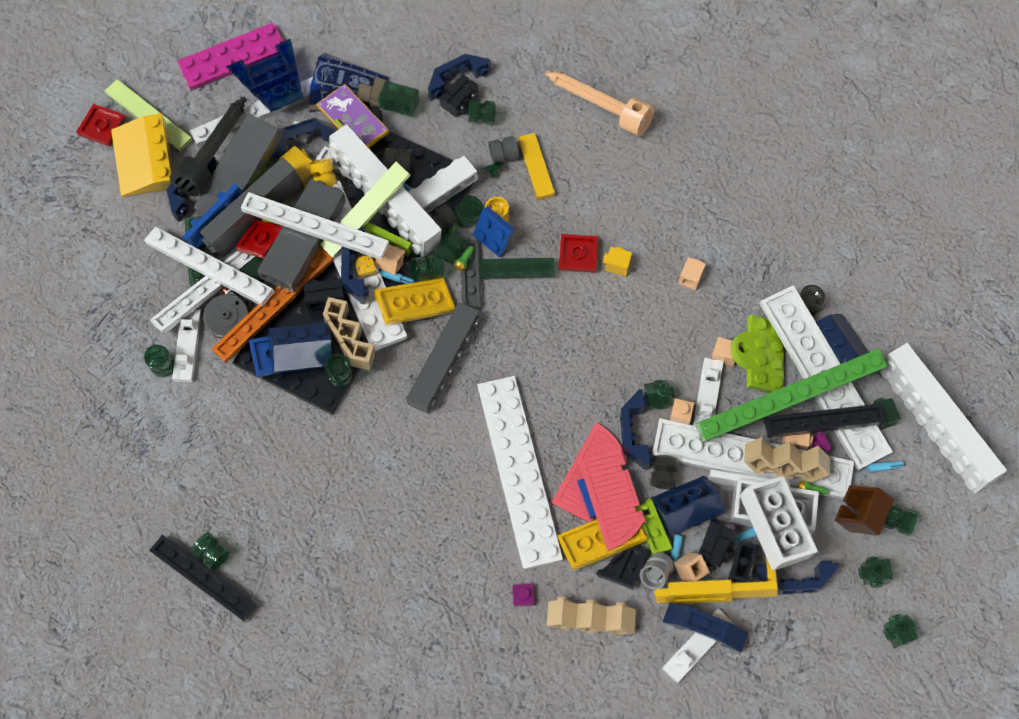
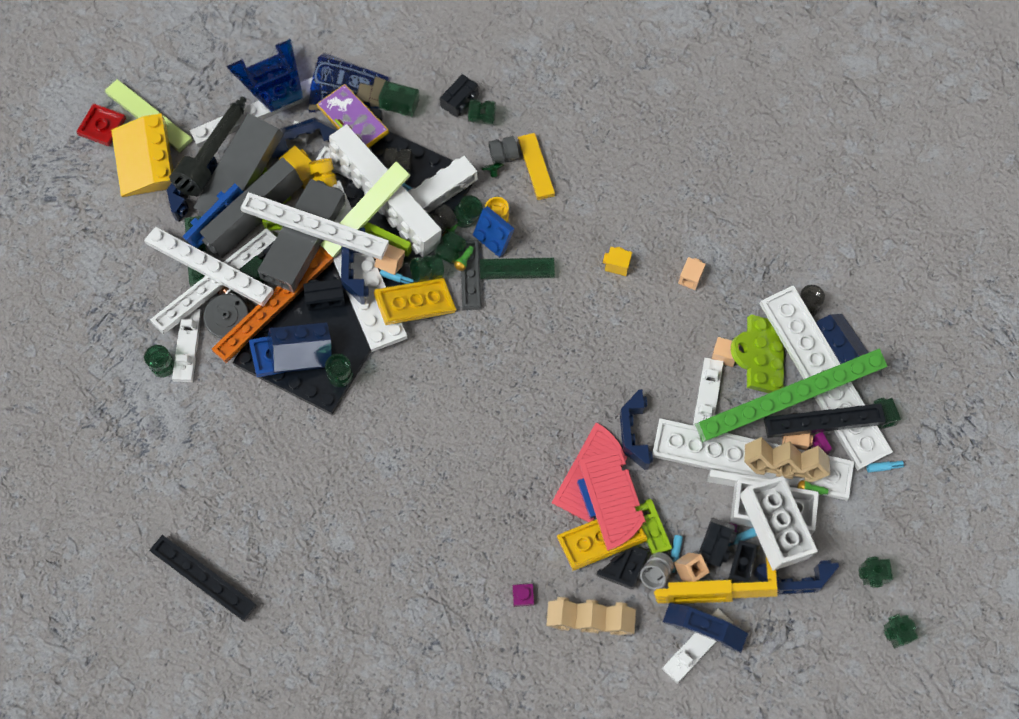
dark pink plate [177,22,288,91] -> none
clear green wheel [191,532,230,571] -> none
red plate [235,220,283,259] -> none
tan brick [323,297,375,370] -> none
yellow tile [355,256,377,278] -> none
dark grey brick [406,302,481,414] -> none
dark blue slope [428,54,491,101] -> none
white plate [477,376,563,571] -> none
light nougat piece [545,70,655,137] -> none
red plate [559,234,598,273] -> none
clear green brick [644,380,675,409] -> none
clear smoke wheel [650,455,679,490] -> none
dark blue slope [651,476,725,536] -> none
light nougat brick [670,399,694,425] -> none
reddish brown piece [834,485,894,536] -> none
white brick [880,343,1007,494] -> none
clear green wheel [883,503,918,536] -> none

